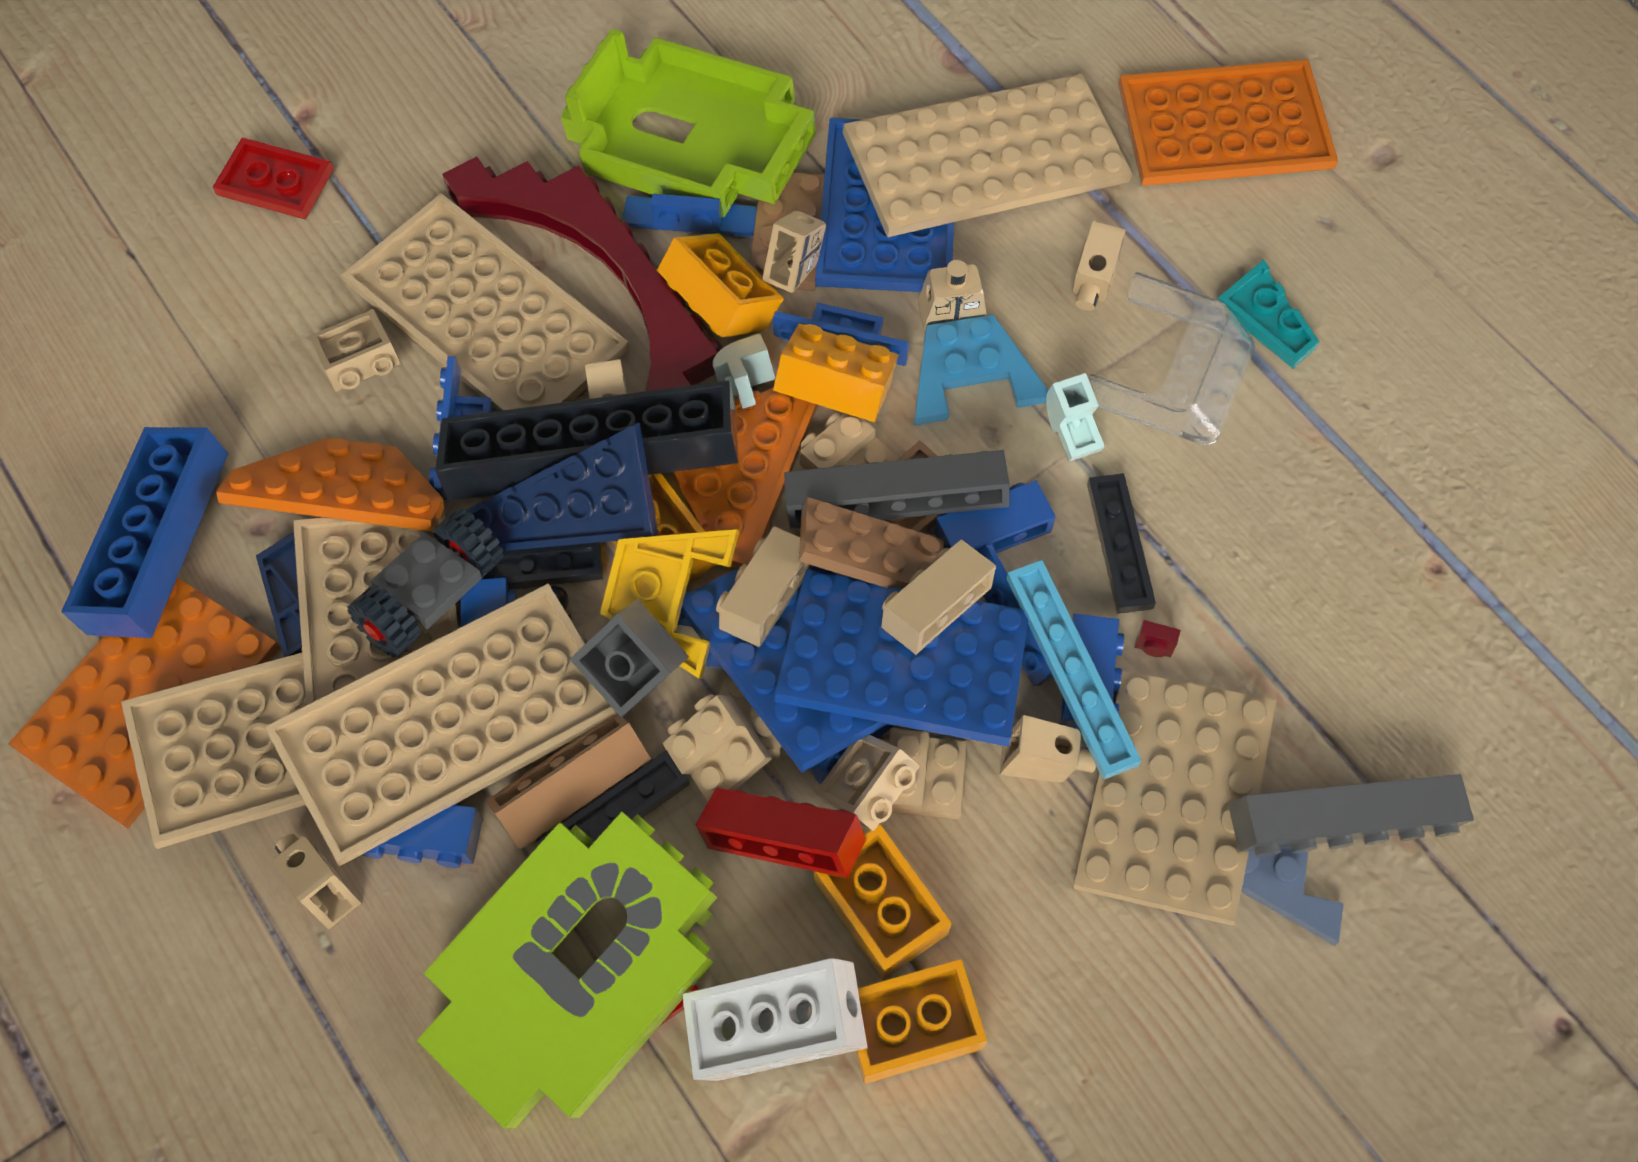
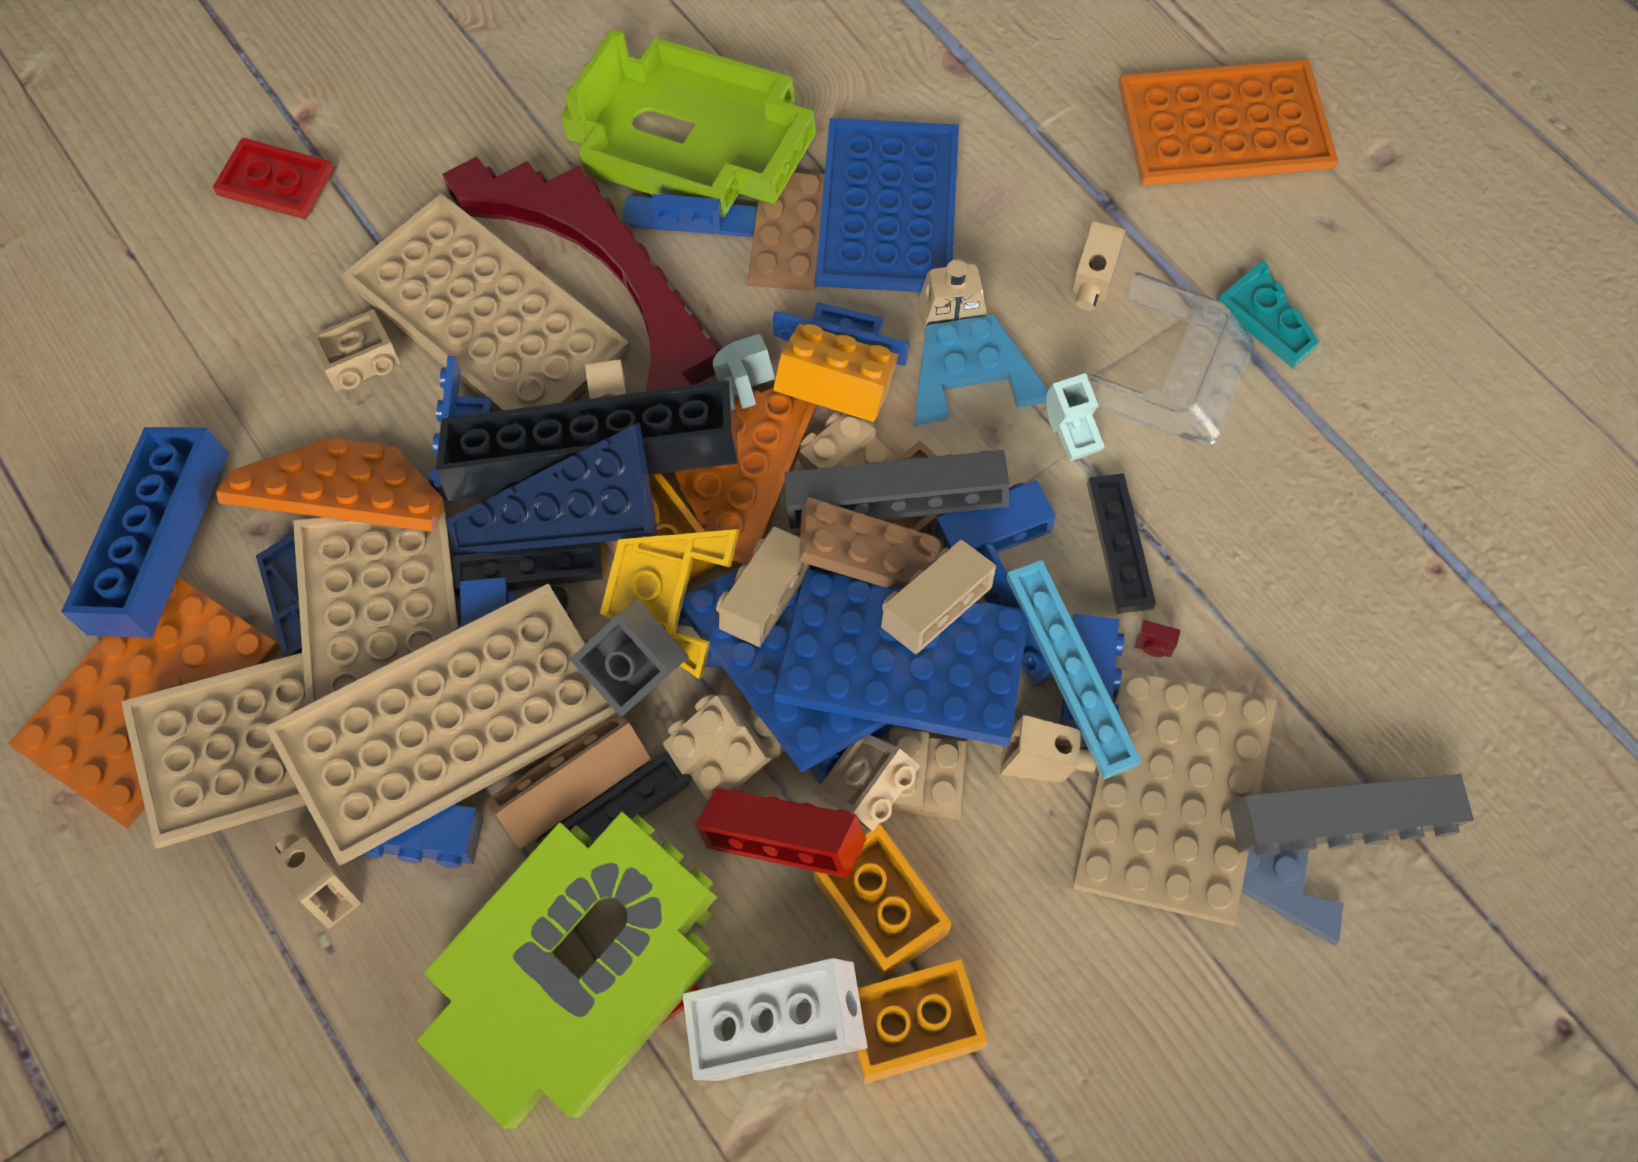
plate [347,509,504,657] -> none
light orange brick [657,234,784,337] -> none
tan torso [762,211,826,293] -> none
tan plate [842,74,1133,237] -> none

